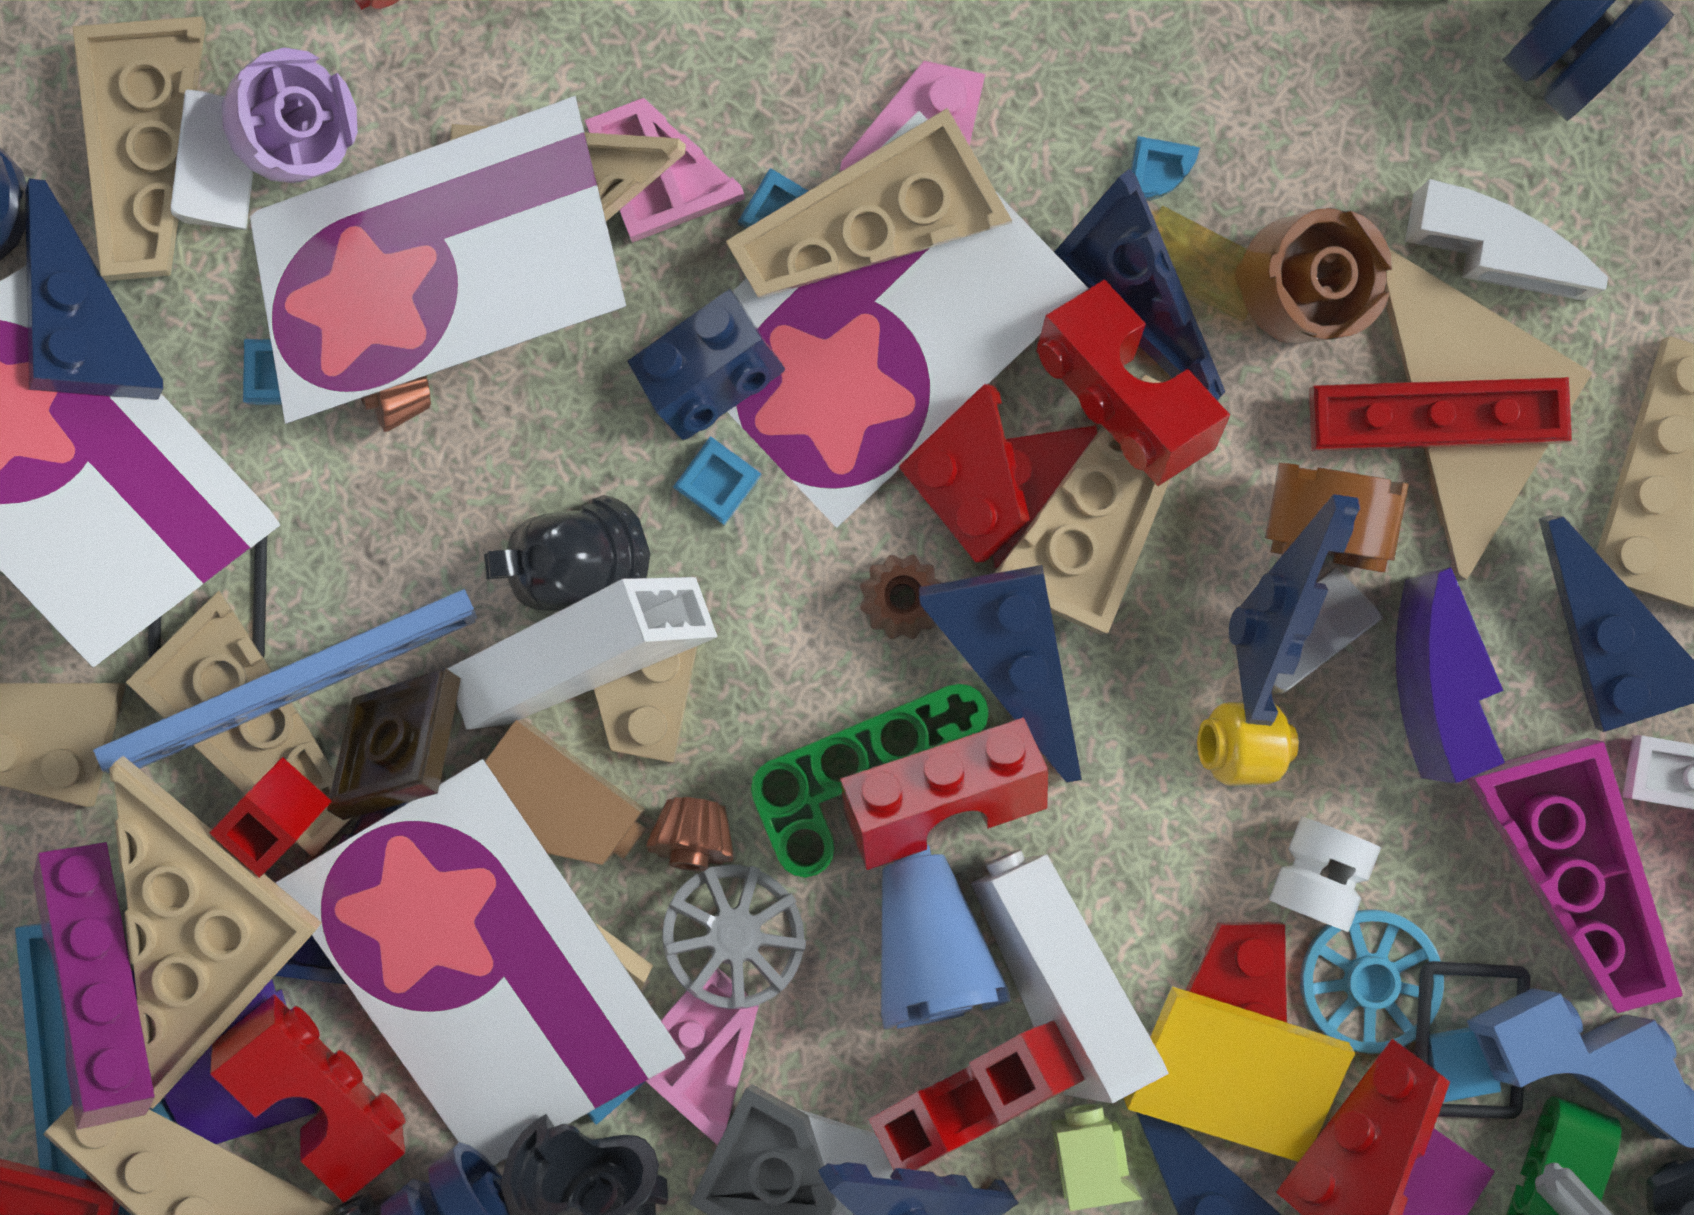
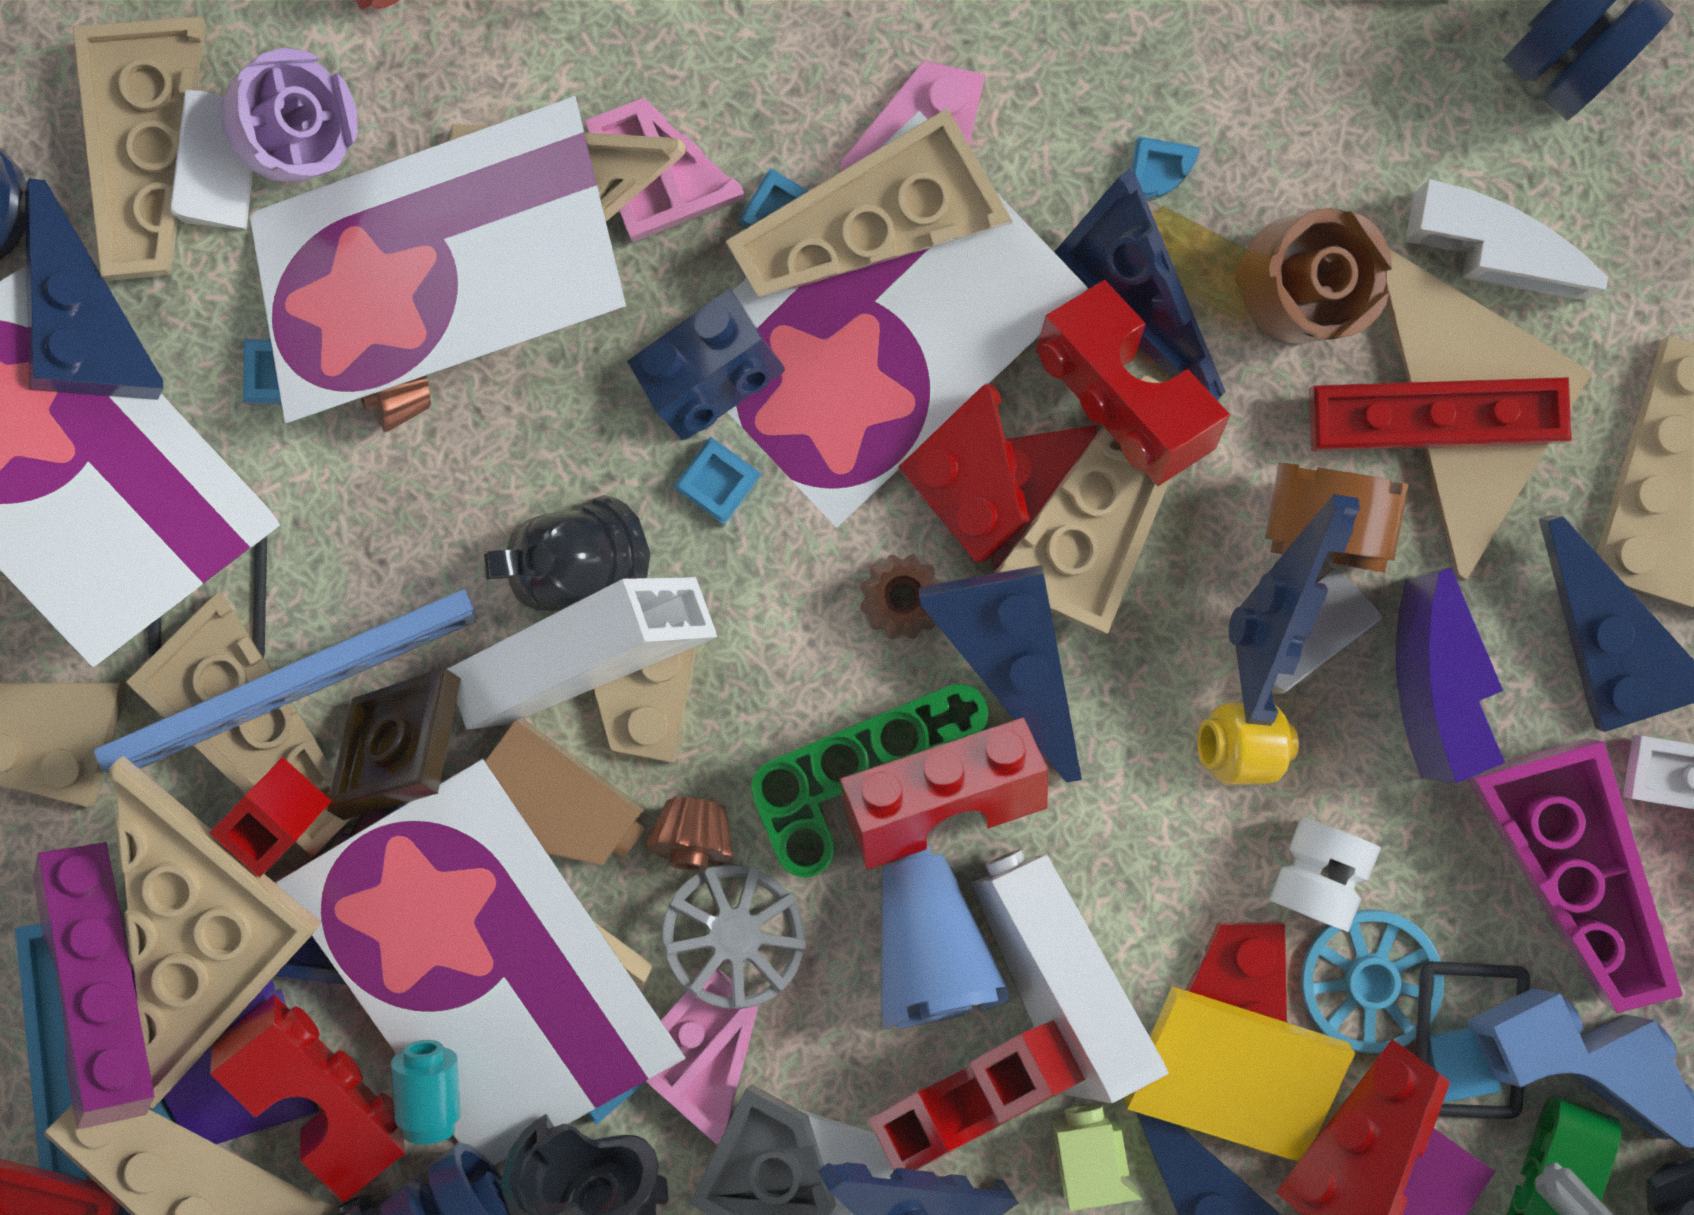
none -> teal brick [391,1040,461,1145]

